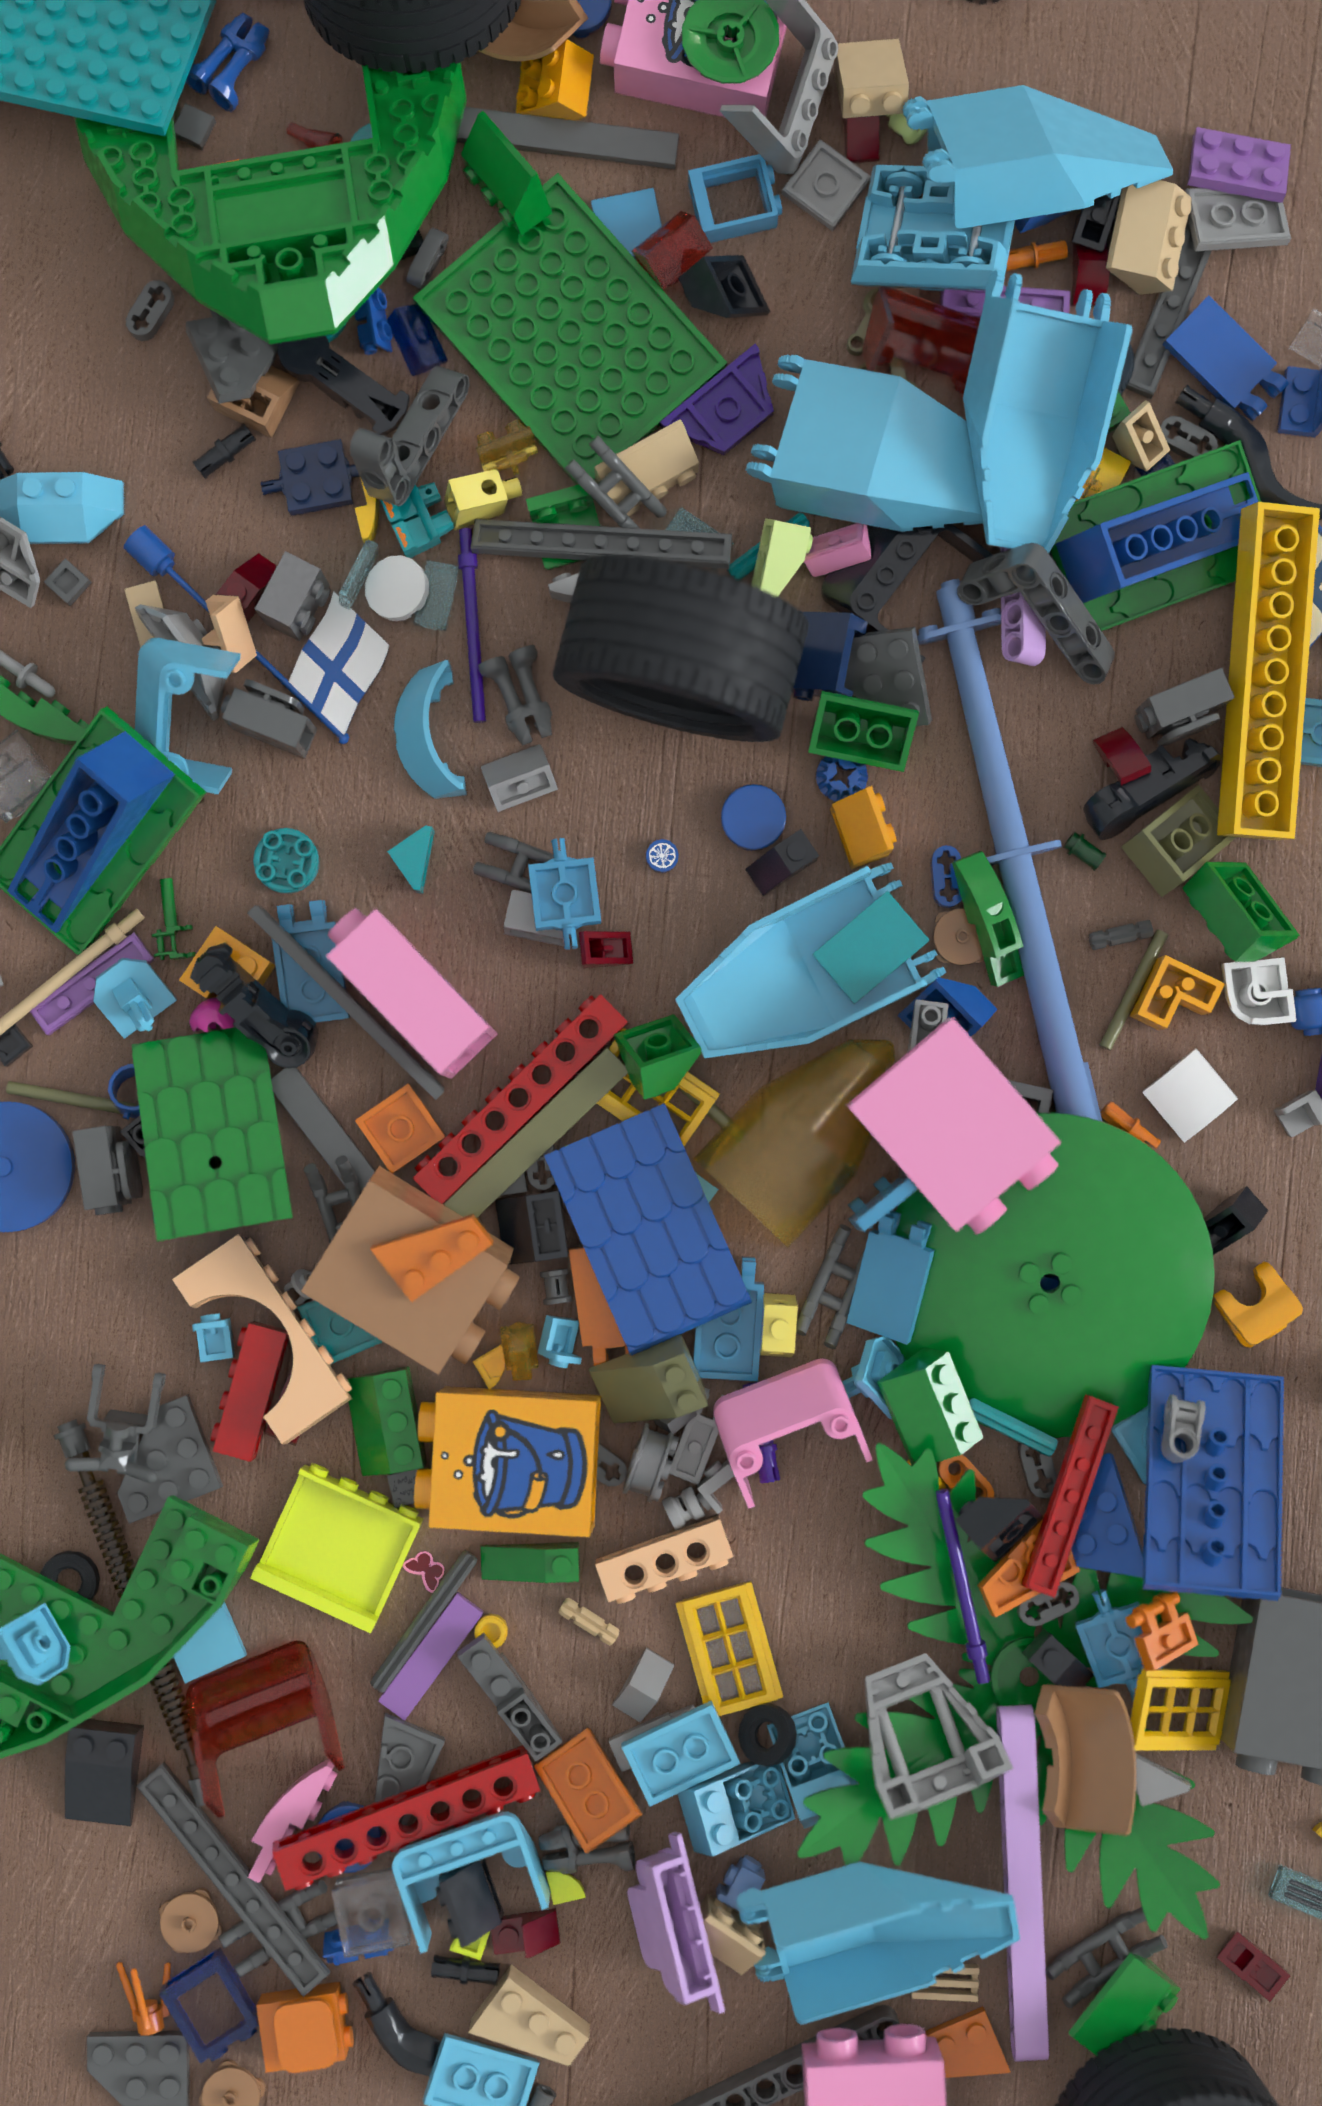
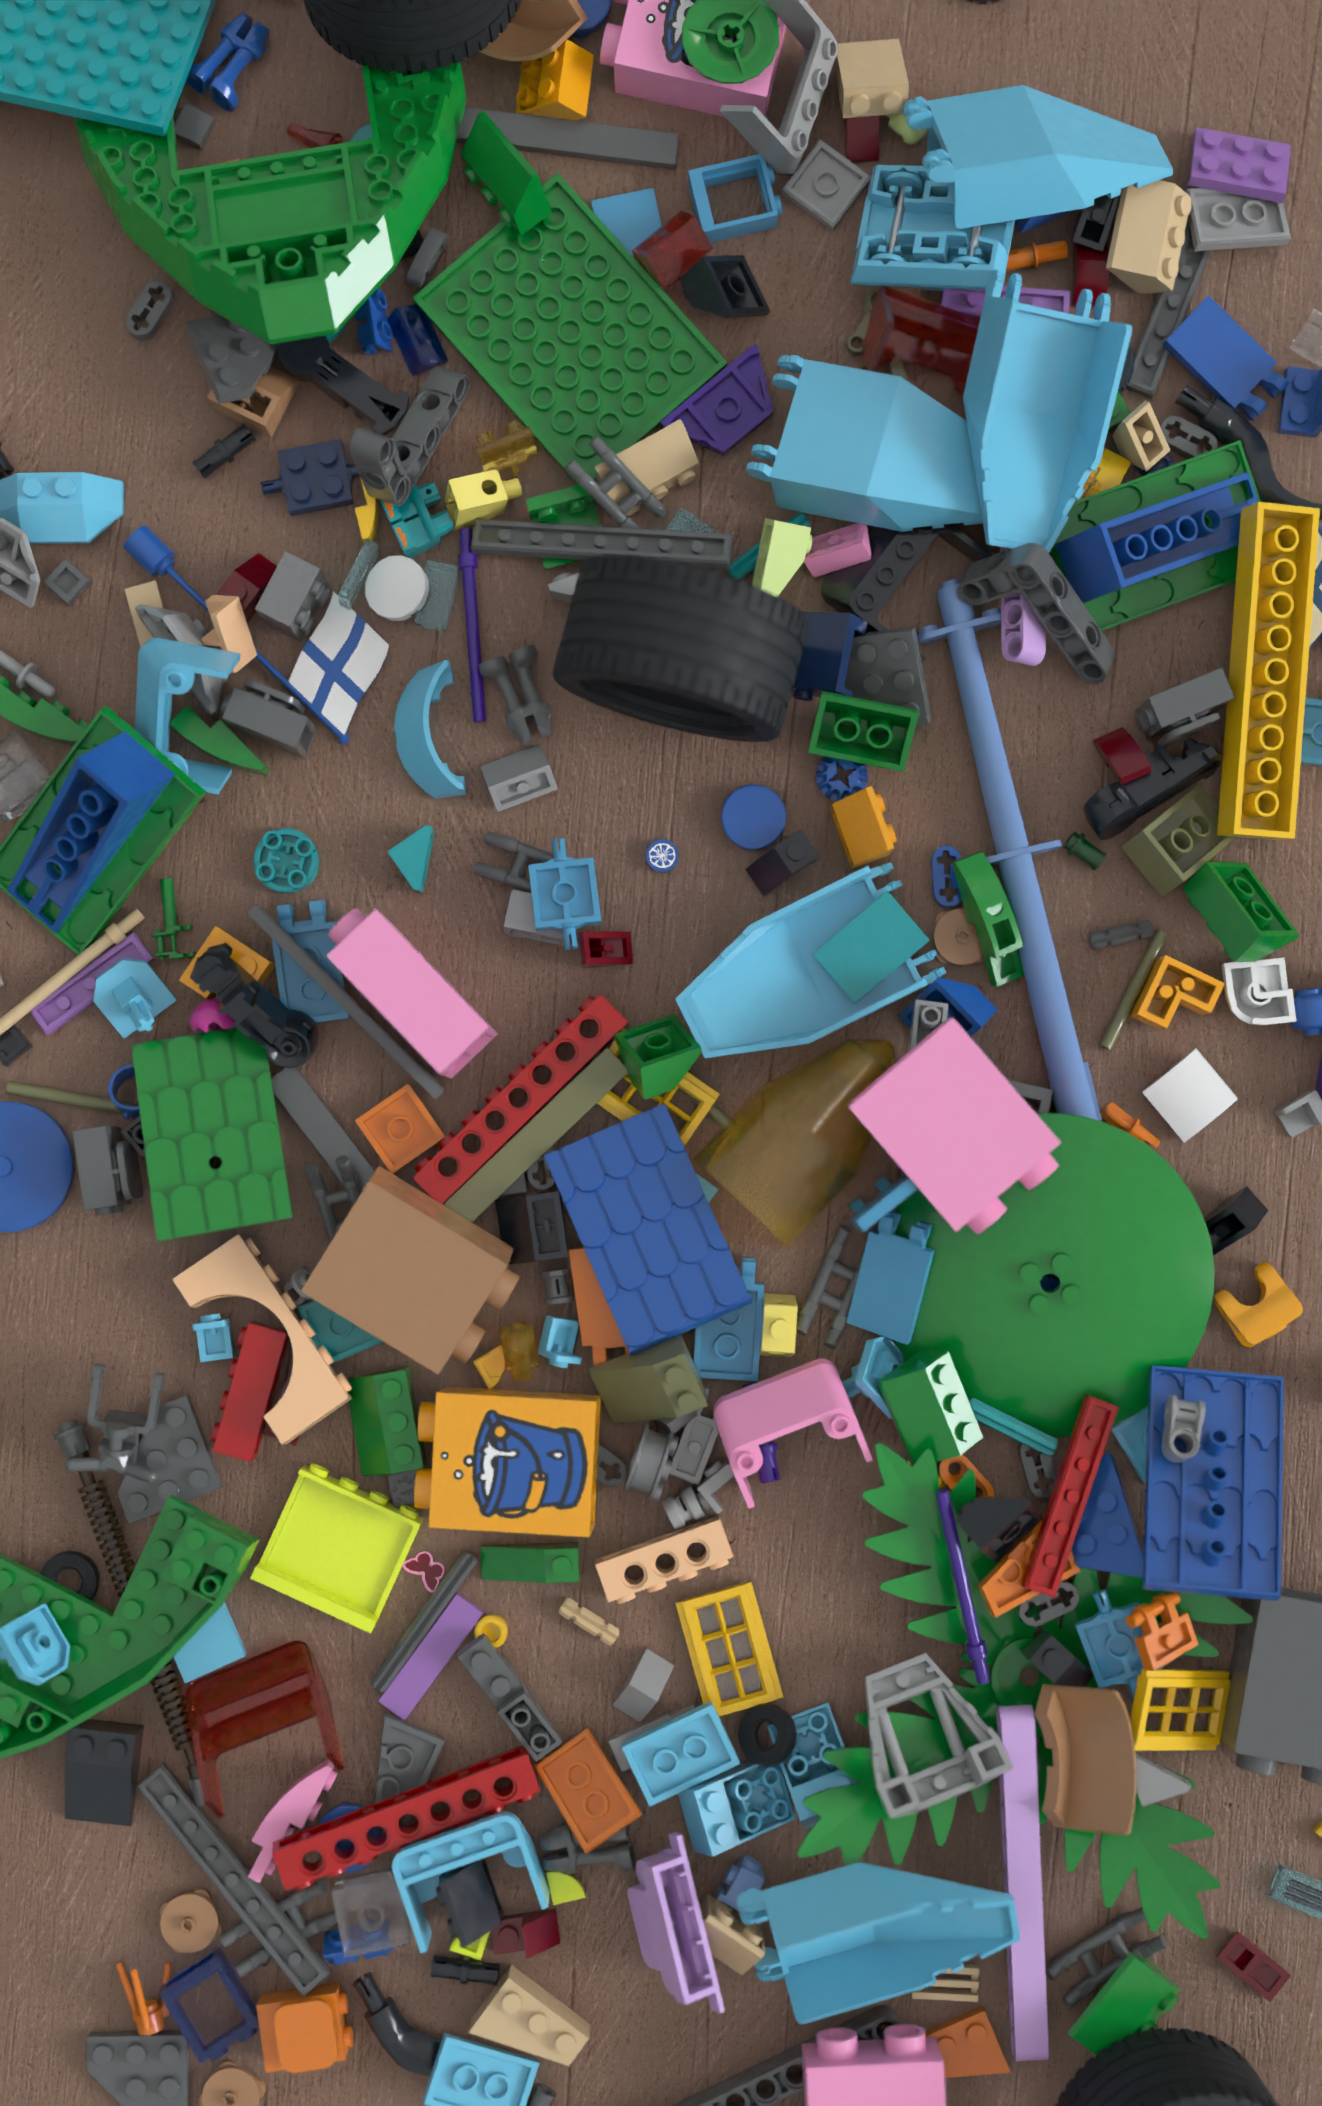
orange wing [370,1215,493,1302] -> none
none -> green slope [169,705,270,775]

